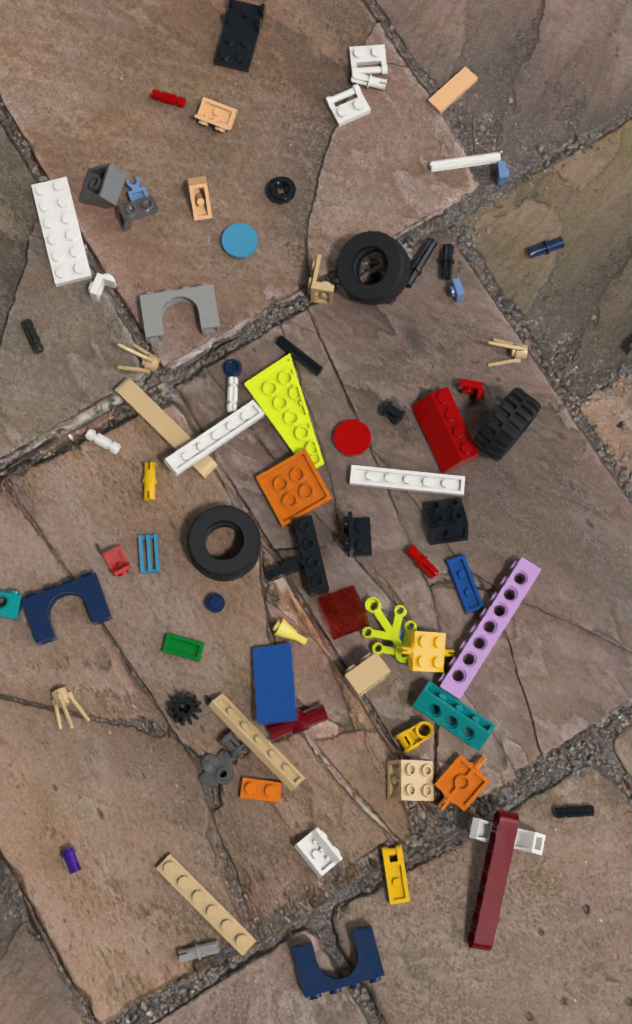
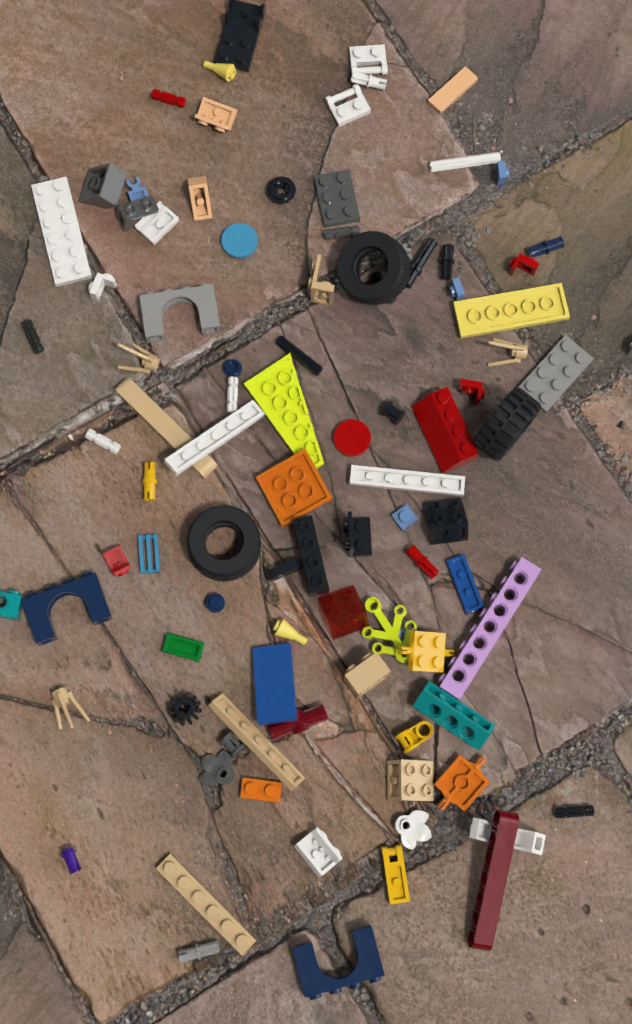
none -> white plate [134,201,179,245]
none -> light yellow cone [203,61,236,82]
none -> dark grey plate [314,169,360,228]
none -> dark grey axle [324,226,360,240]
none -> medium blue plate [391,504,418,532]
none -> white plate [395,810,432,850]
none -> light yellow plate [453,283,570,339]
none -> red bracket [509,253,540,276]
none -> light grey plate [518,335,594,414]

